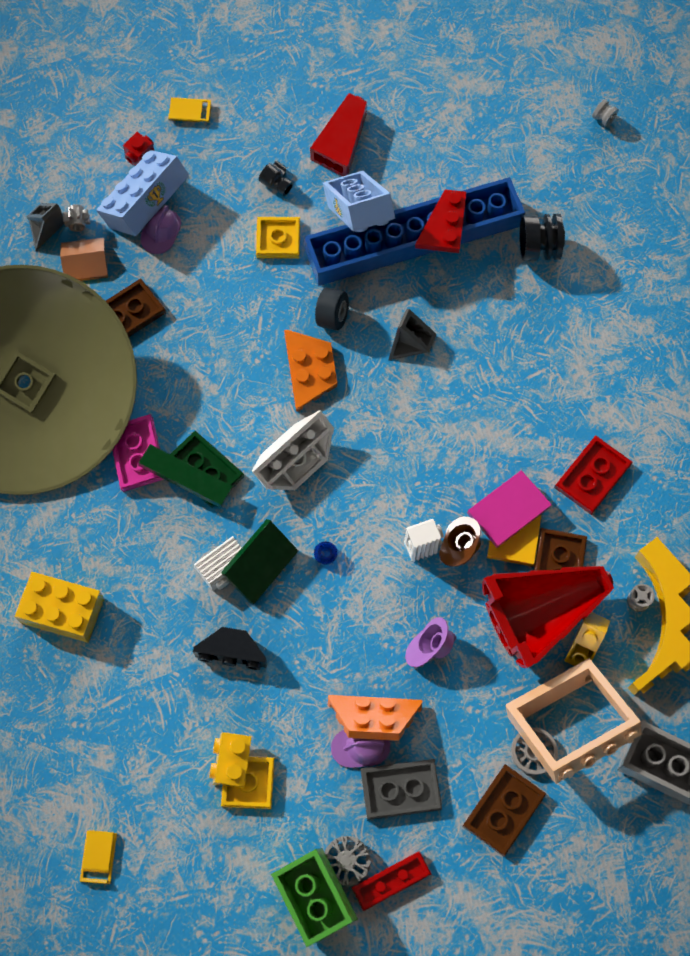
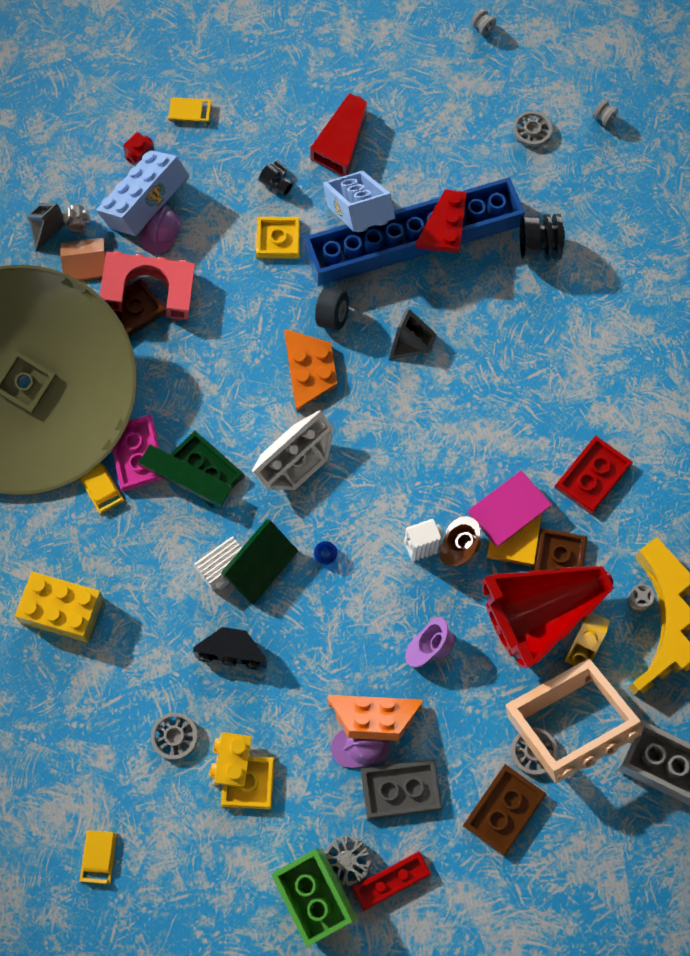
none -> yellow piece [80,464,124,514]
none -> coral arch [100,251,195,320]
none -> light grey wheel [151,713,198,760]
none -> light grey wheel [471,8,497,36]
none -> light grey wheel [513,111,552,148]

